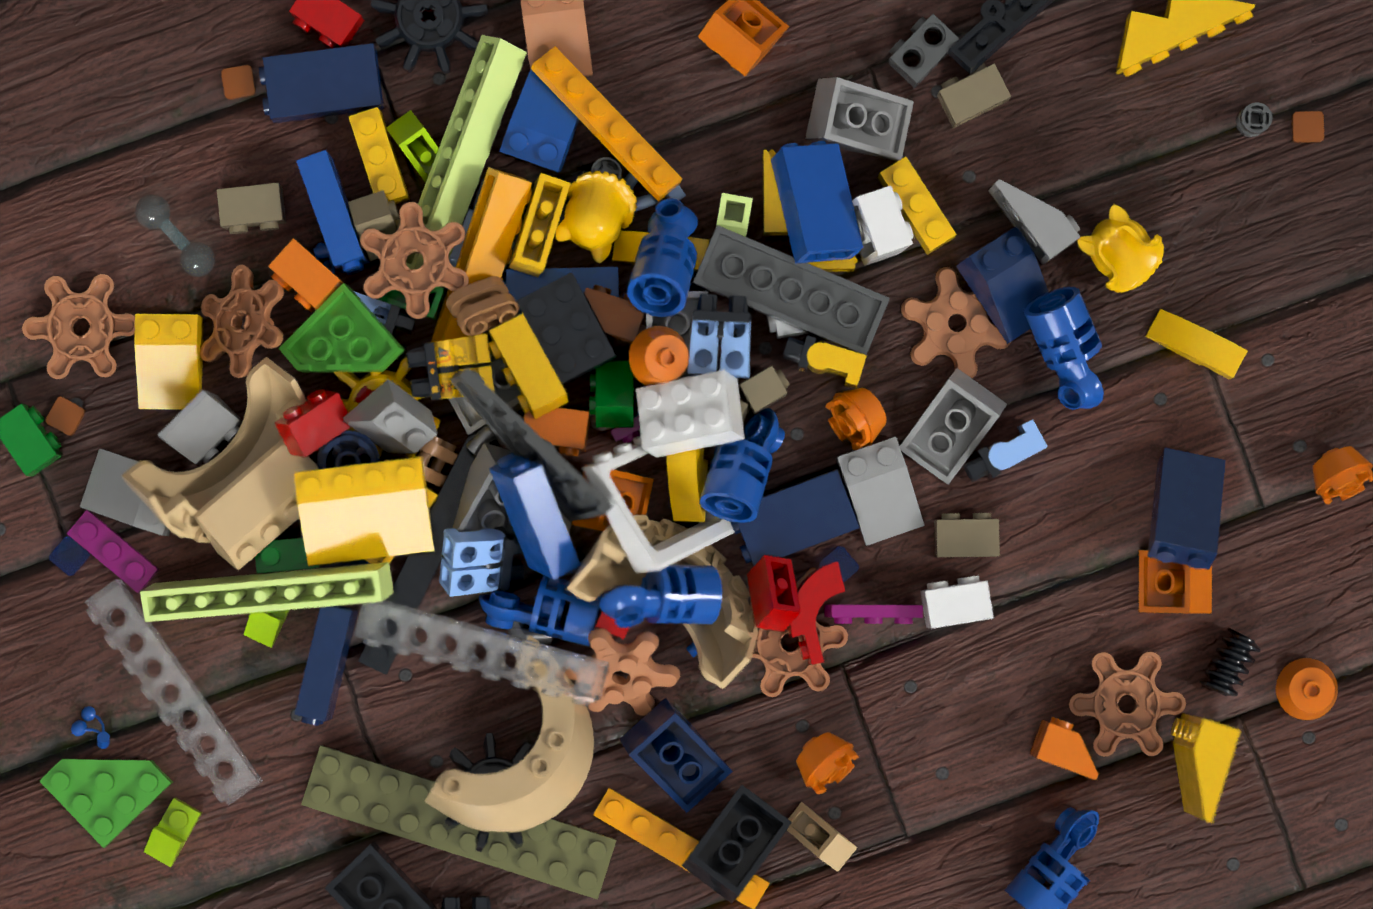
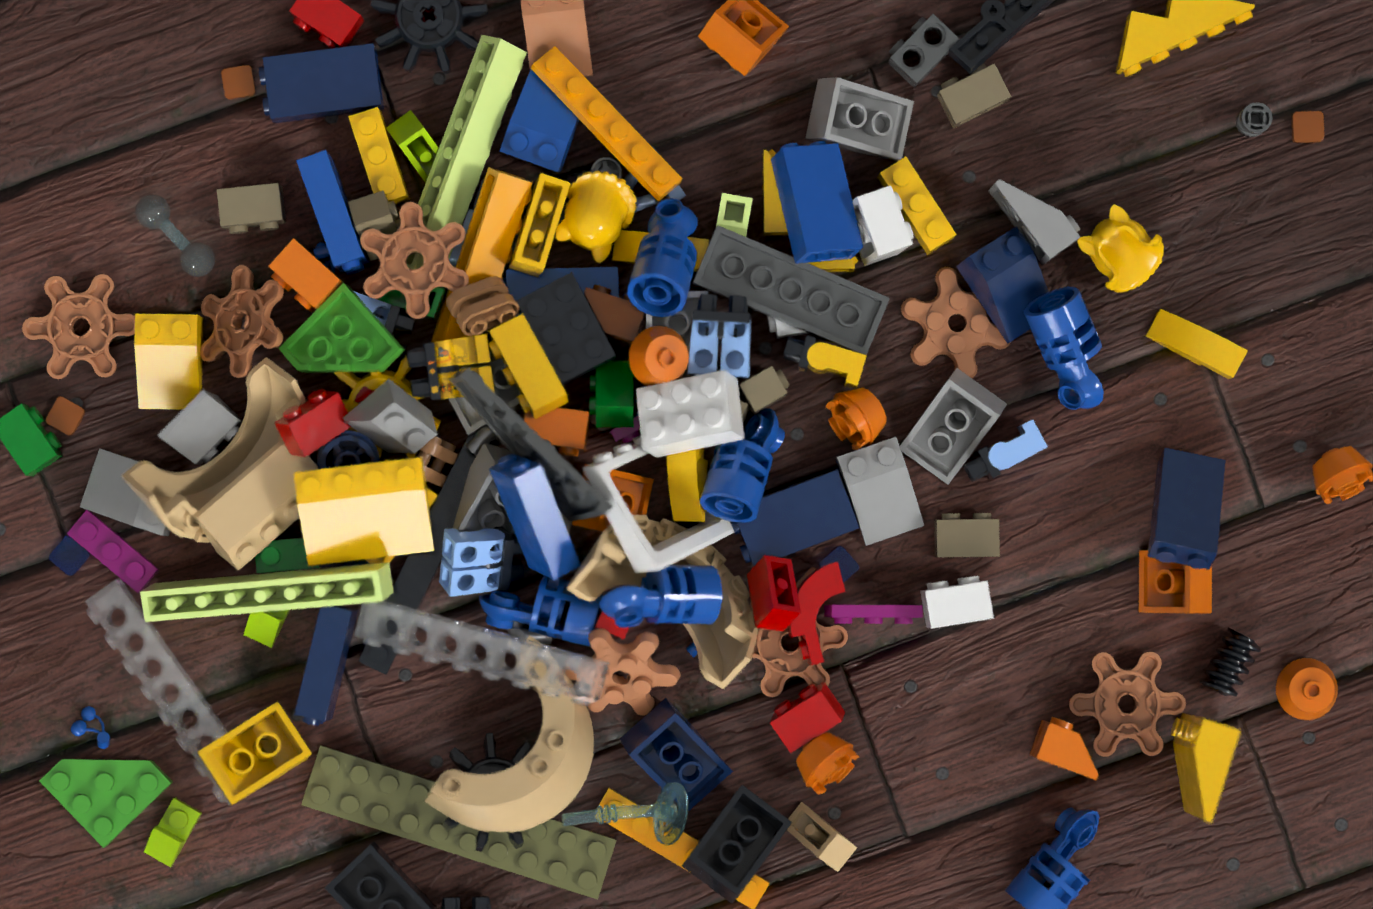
none -> yellow slope [197,701,312,806]
none -> clear light blue dish [561,782,689,845]
none -> red brick [770,682,845,753]

